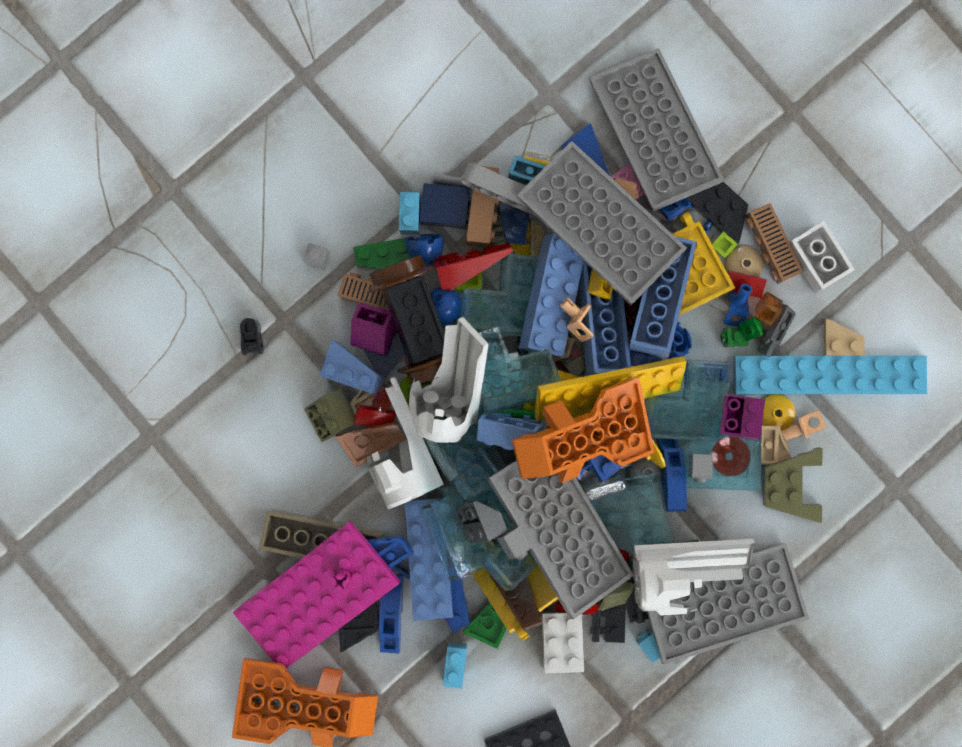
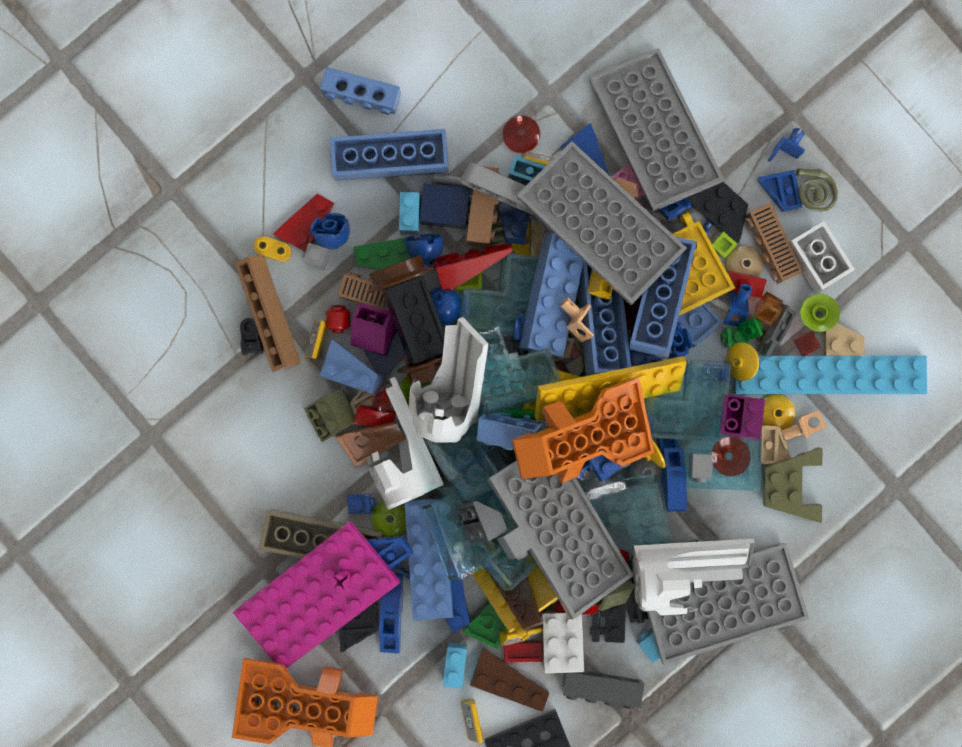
none -> medium nougat brick [235,255,301,372]
none -> yellow plate [254,236,292,262]
none -> red wing [273,194,334,252]
none -> slope [305,320,327,360]
none -> blue cylinder [310,213,350,249]
none -> medium blue brick [320,67,401,115]
none -> red head [325,305,351,334]
none -> medium blue brick [330,129,449,181]
none -> blue bracket [347,493,375,515]
none -> lime dish [372,501,407,537]
none -> slope [461,699,483,743]
none -> reddish brown wing [470,648,549,712]
none -> yellow slope [499,626,543,646]
none -> clear red dish [503,115,540,153]
none -> red tile [504,641,543,662]
none -> blue piece [513,313,524,340]
none -> dark grey brick [562,671,644,710]
none -> medium blue tile [678,303,723,348]
none -> yellow dish [726,342,759,381]
none -> blue wing [757,170,803,212]
none -> blue bracket [767,128,805,162]
none -> clear red plate [793,331,821,357]
none -> olive piece [796,168,838,212]
none -> lime dish [800,294,840,332]

